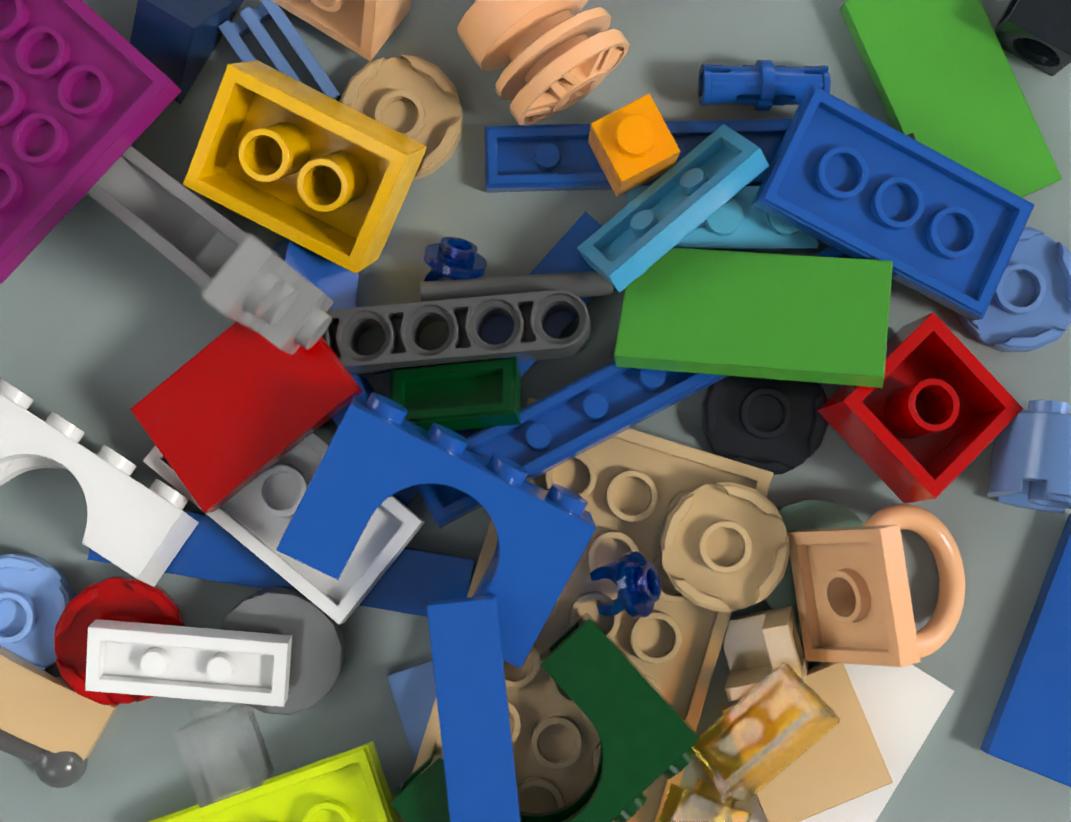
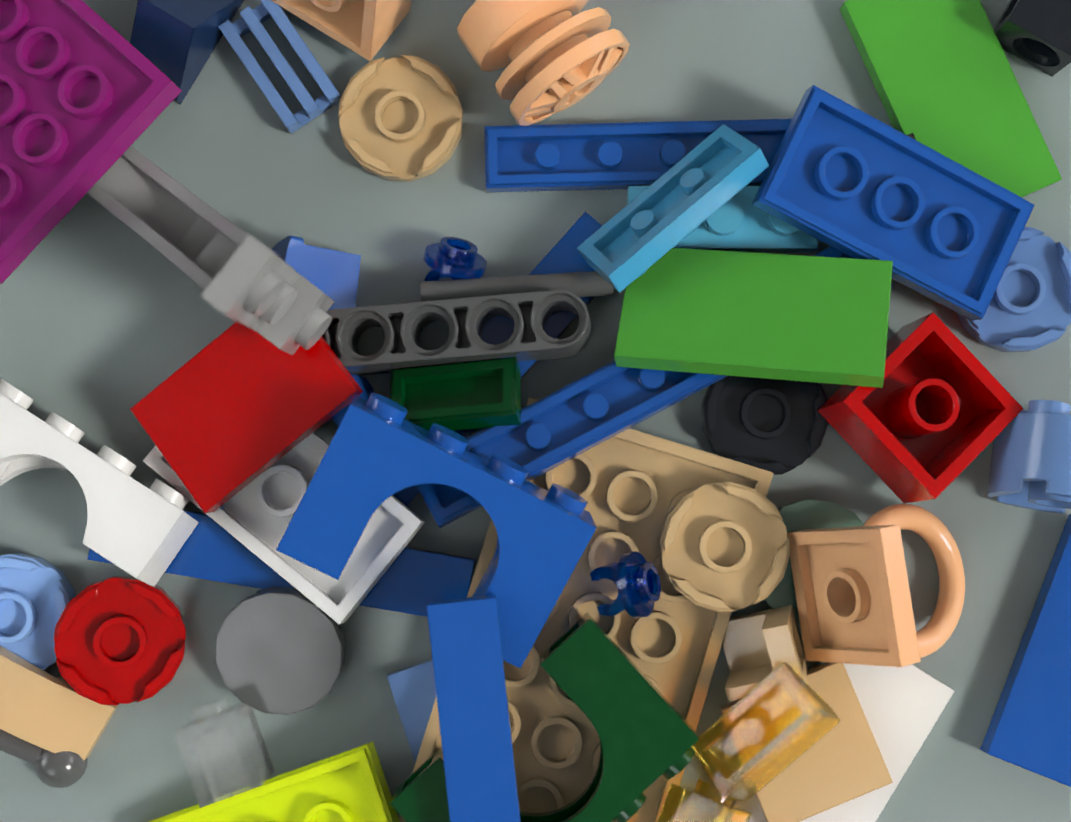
white plate [85,619,292,707] -> none
yellow brick [183,60,427,274] -> none
light orange brick [588,93,680,198] -> none
blue pin [698,60,831,111] -> none

